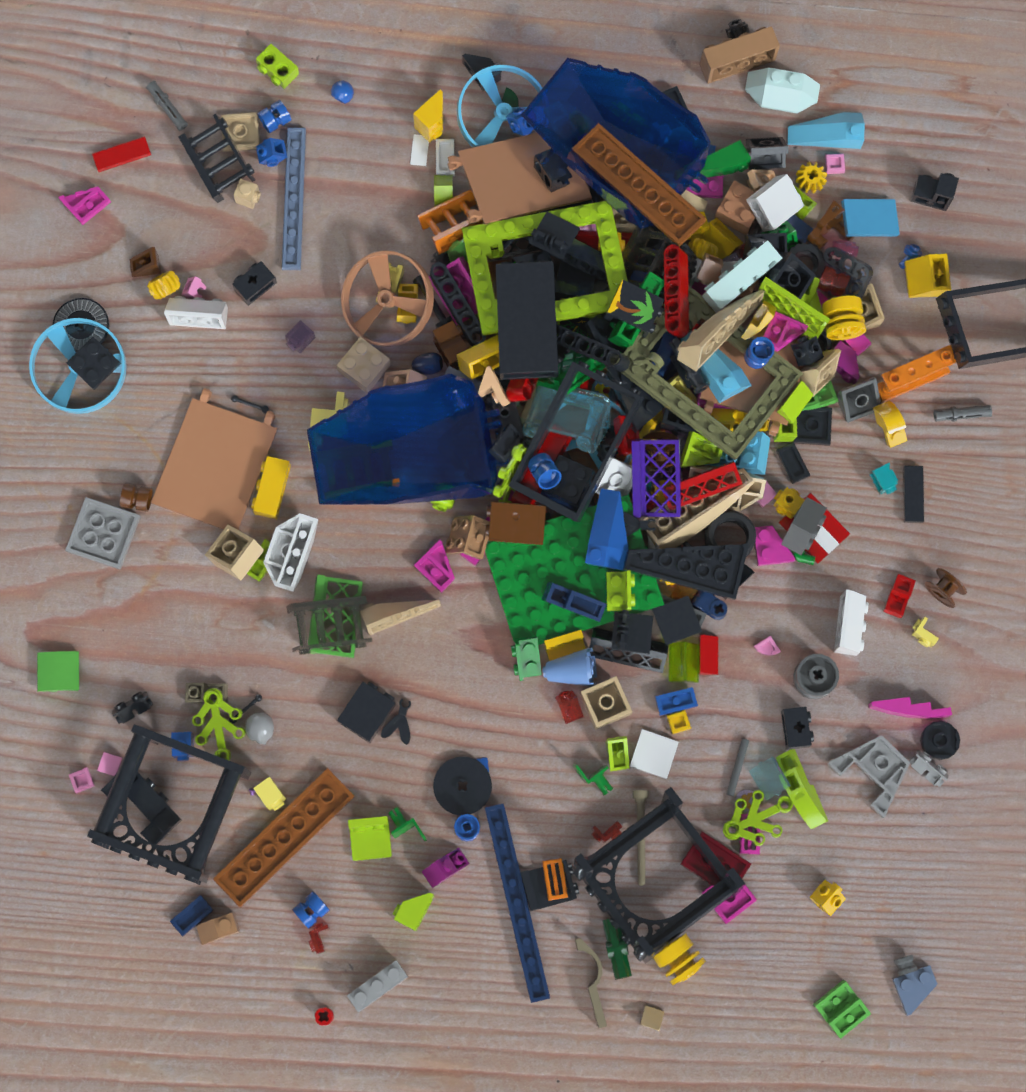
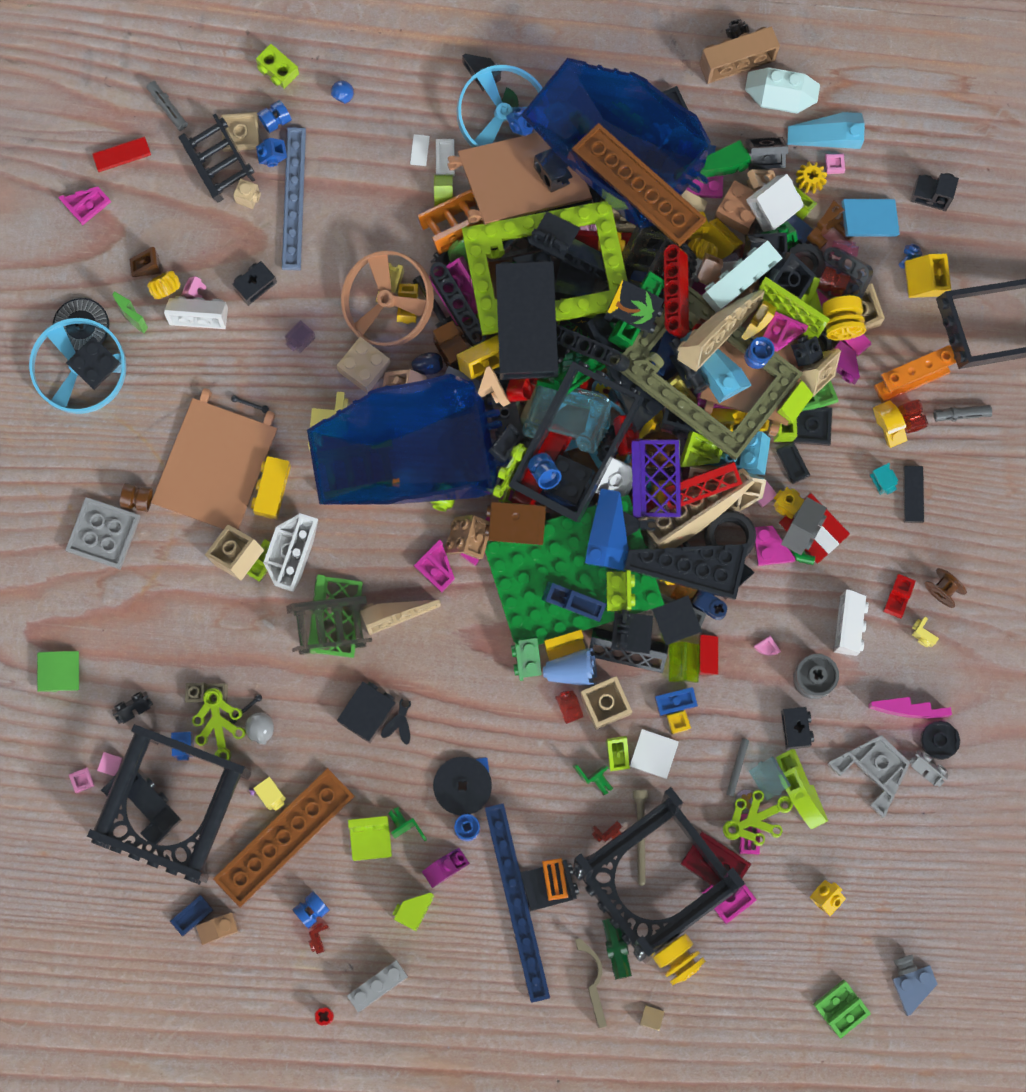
yellow slope [413,89,444,143] -> none
dark grey slope [837,377,881,423] -> none
none -> bright green slope [112,291,148,334]
none -> clear red wheel [898,400,929,434]

